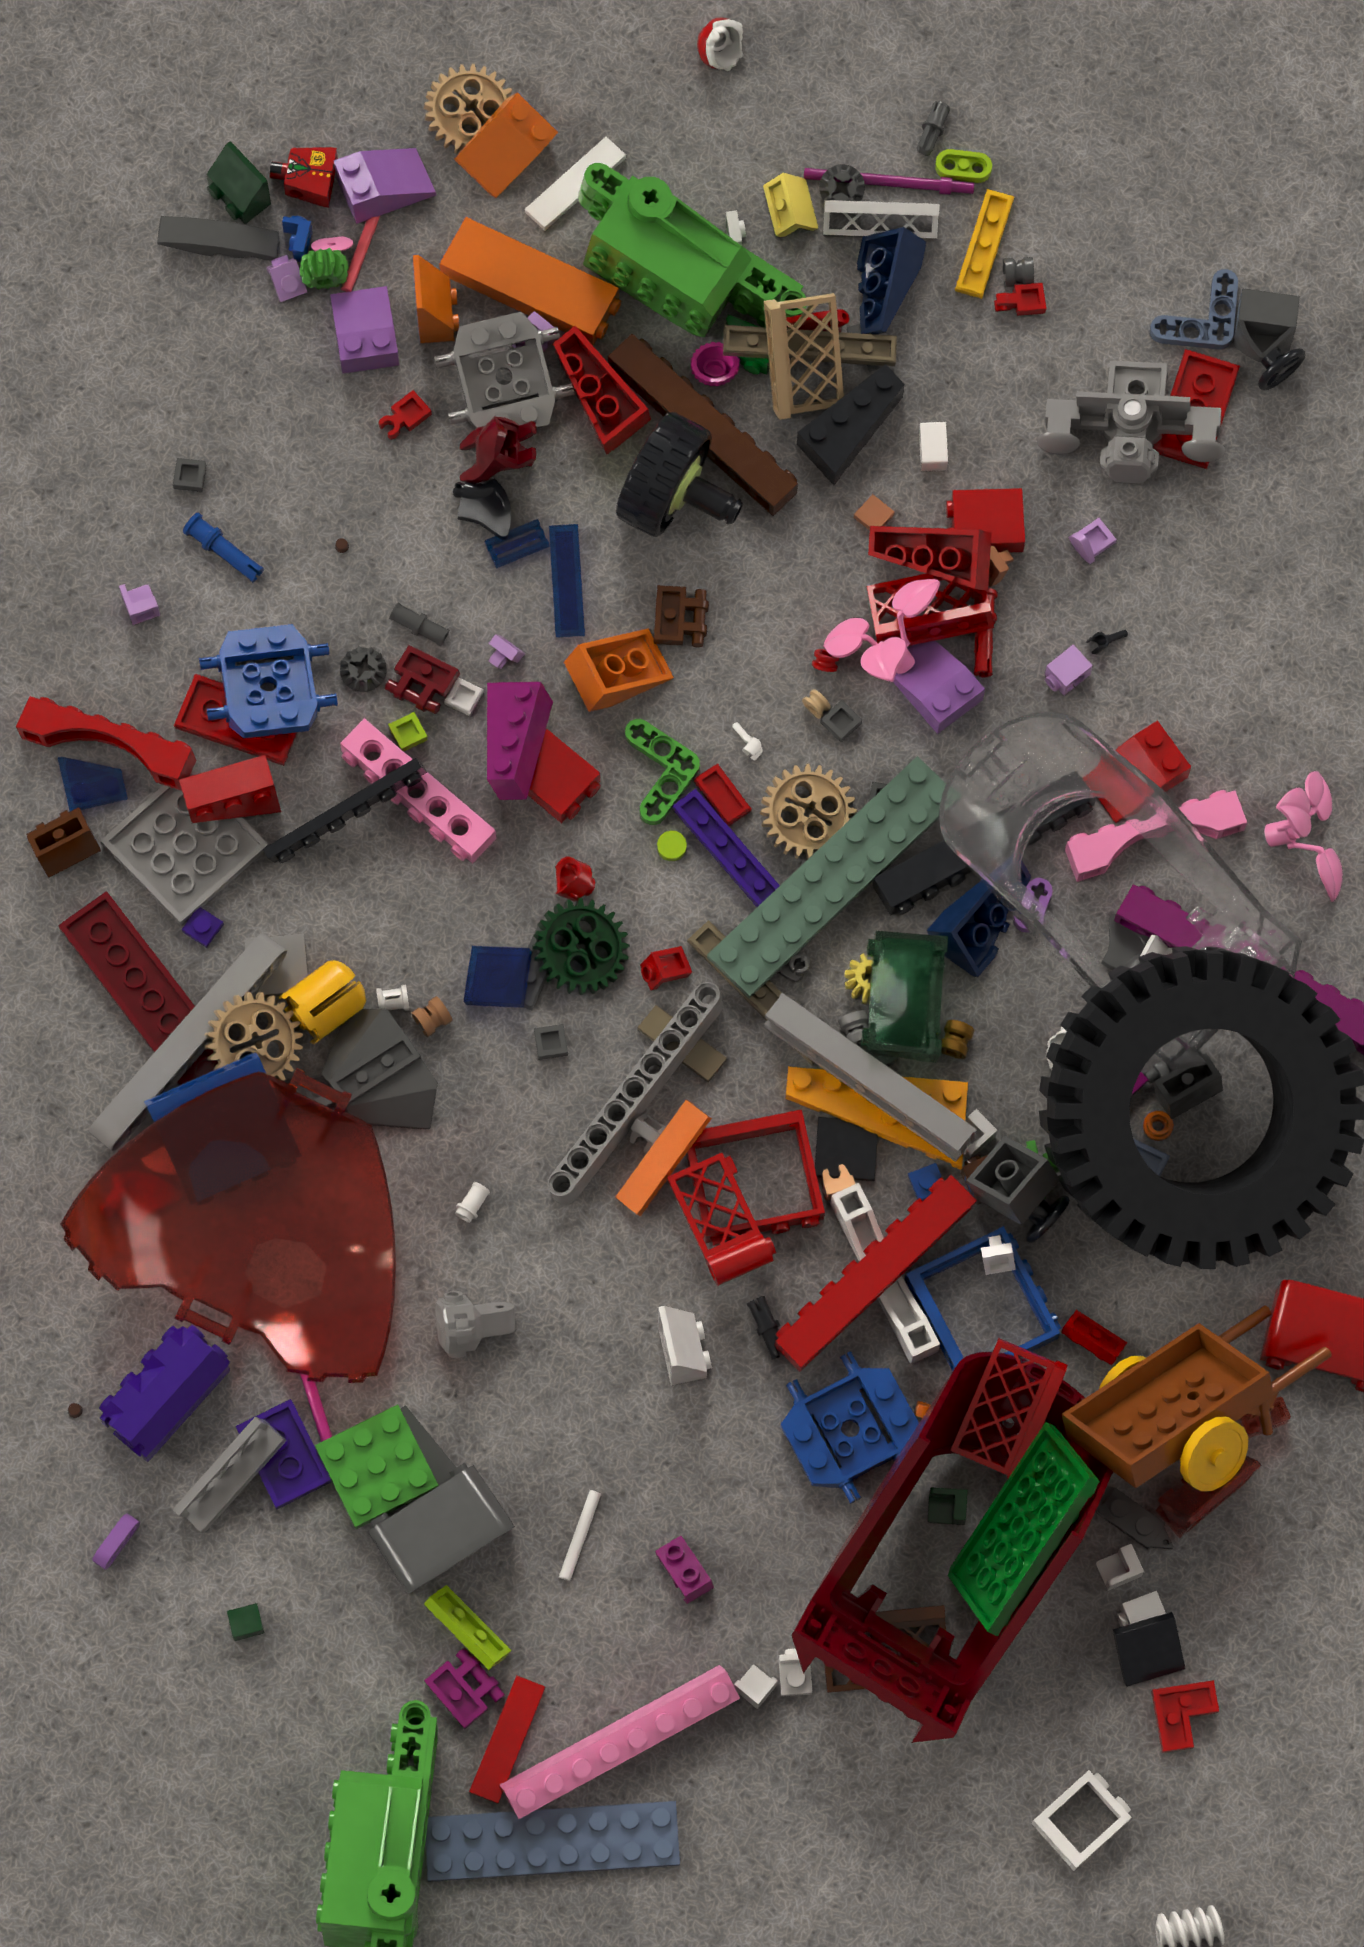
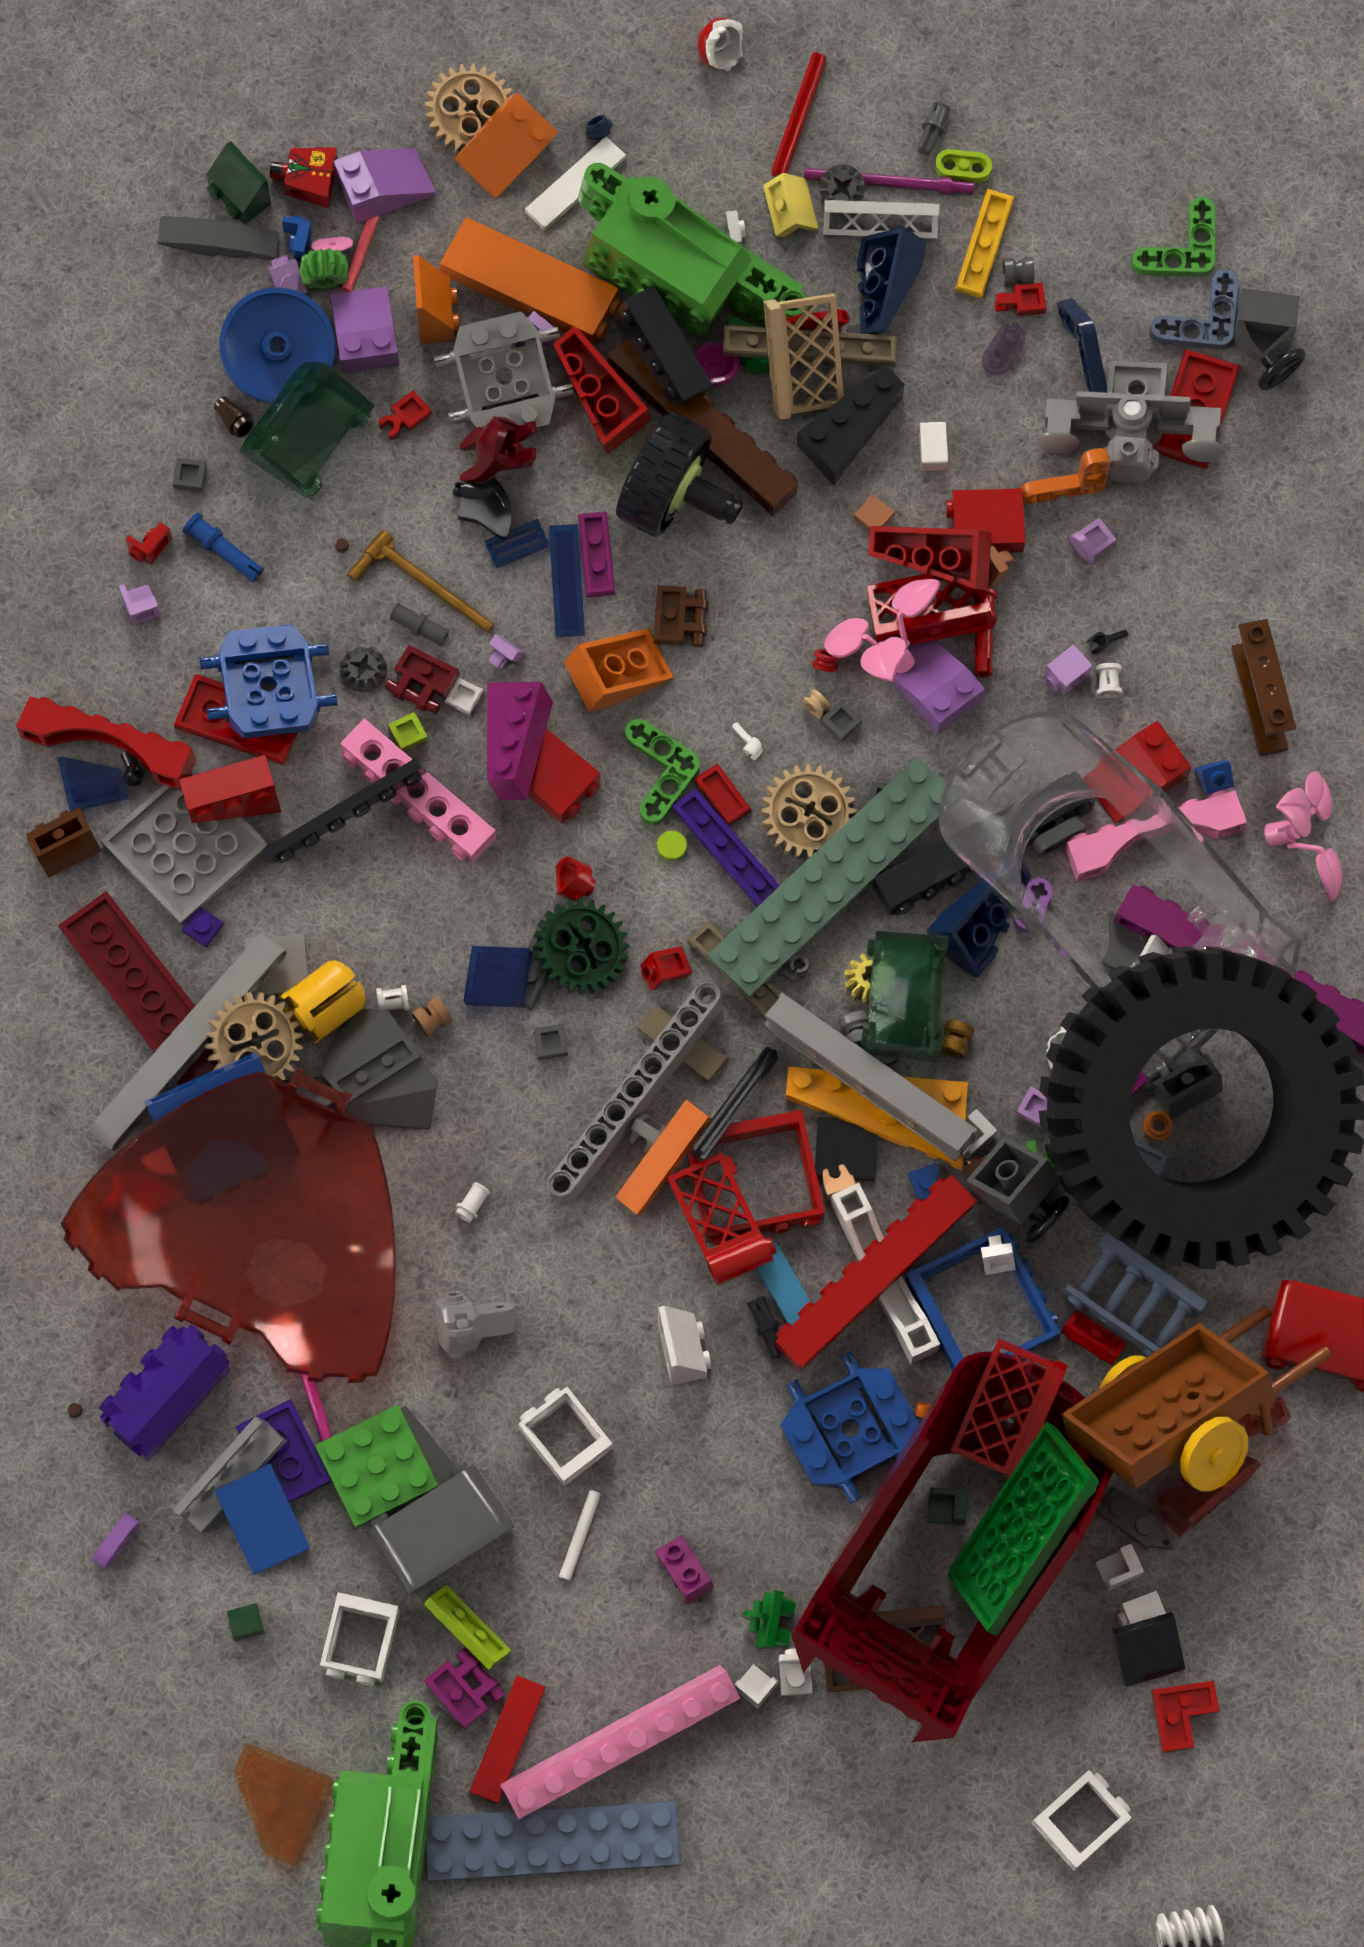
none -> black arm [121,751,144,786]
none -> red bracket [125,522,172,565]
none -> dark brown cone [213,396,254,438]
none -> blue tile [214,1463,310,1575]
none -> blue dish [219,287,335,404]
none -> clear orange plate [233,1743,333,1867]
none -> clear green windscreen [240,362,375,498]
none -> white window [320,1592,400,1686]
none -> pearl gold bar [347,530,495,633]
none -> white window [518,1387,613,1486]
none -> magenta tile [578,511,615,598]
none -> dark blue plate [585,114,613,140]
none -> black wedge [612,285,712,408]
none -> black axle [691,1047,778,1160]
none -> green hips [743,1590,796,1649]
none -> dark azure tile [756,1241,810,1325]
none -> red axle [771,52,826,177]
none -> clear purple plate [982,324,1025,376]
none -> lavender plate [1016,1086,1047,1129]
none -> orange beam [1020,448,1111,504]
none -> dark grey beam [1031,816,1087,857]
none -> dark blue beam [1057,298,1107,393]
none -> sand blue fence [1063,1232,1208,1358]
none -> white bush [1095,663,1123,698]
none -> bright green beam [1132,197,1215,277]
none -> blue bracket [1194,759,1234,795]
none -> reddish brown fence [1231,619,1296,756]

